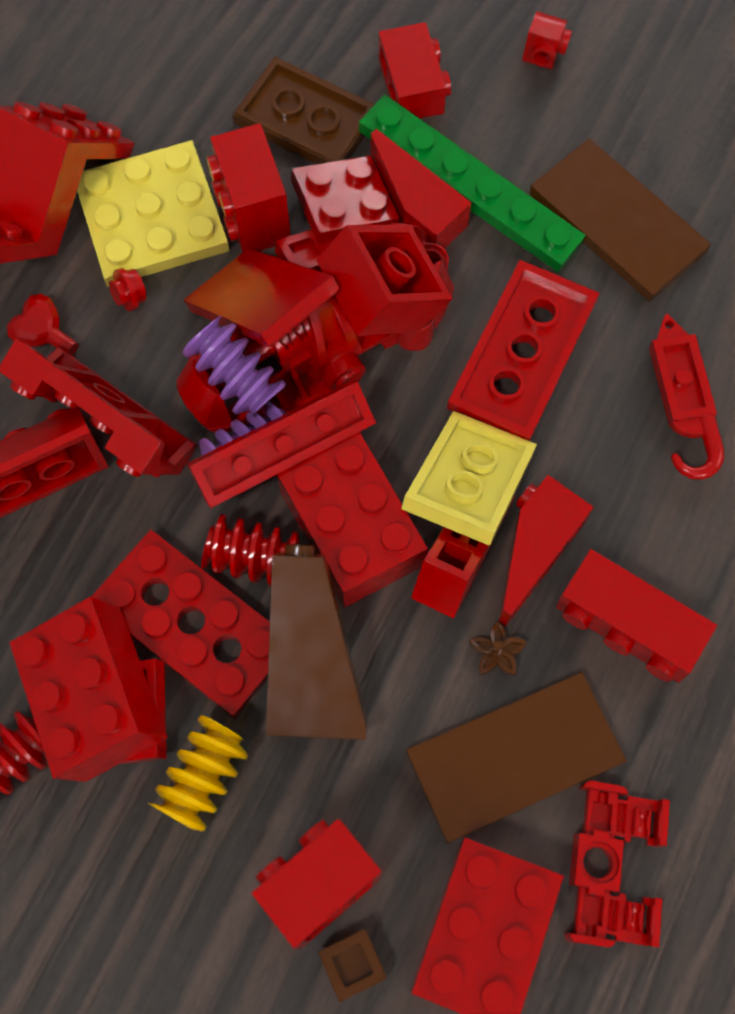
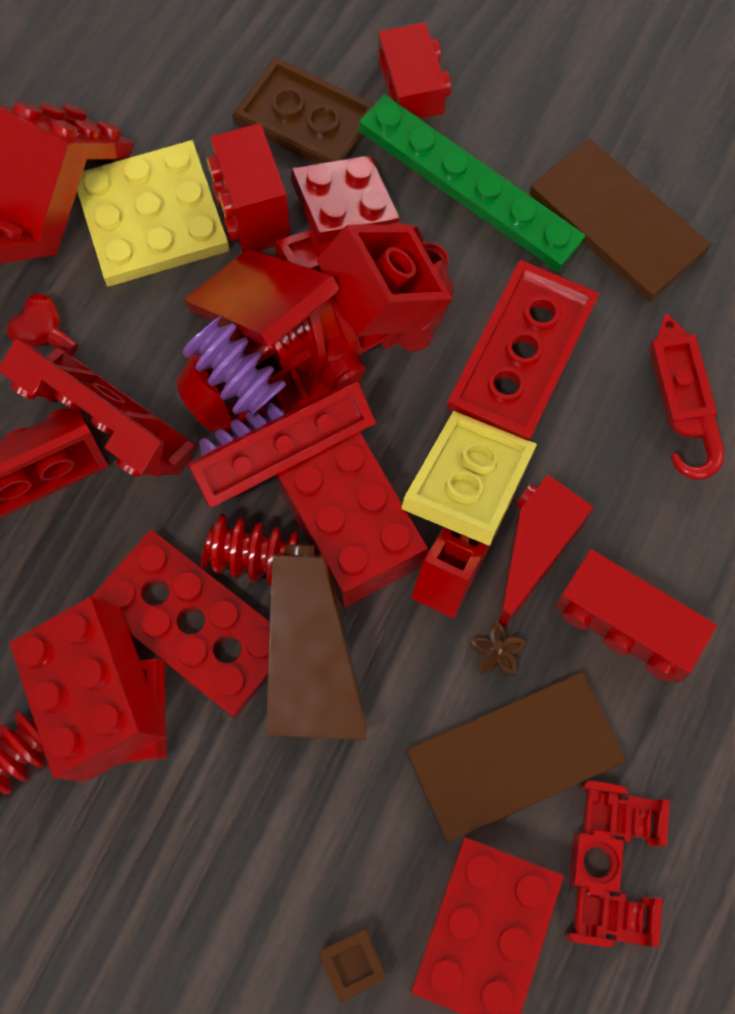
red plate [109,268,146,311] -> none
yellow piece [148,715,249,831] -> none
red brick [251,818,382,949] -> none
red slope [371,129,471,249] -> none
red plate [522,11,573,70] -> none

